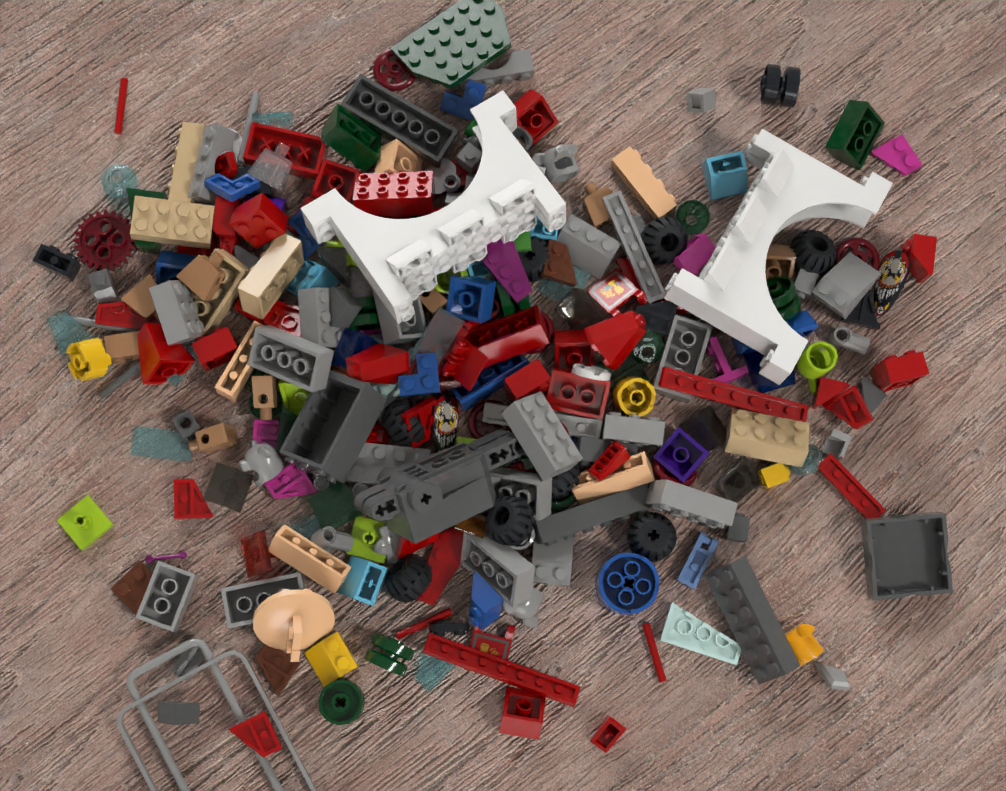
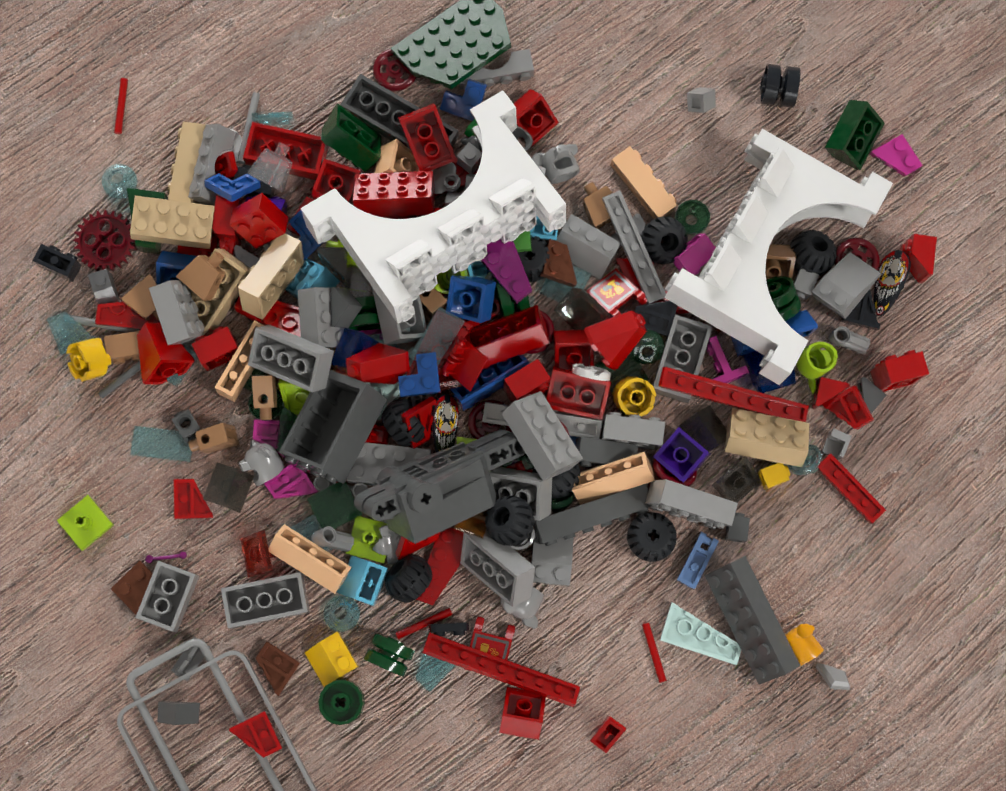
light nougat bracket [253,589,335,662] -> none
blue slope [469,571,503,631] -> none
red slope [588,440,630,482] -> none
blue brick [595,552,660,615] -> none
medium azure slope [701,151,748,201] -> none
dark grey tile [861,512,953,601] -> none
none -> clear light blue piece [324,595,360,632]
none -> red slope [398,103,457,171]

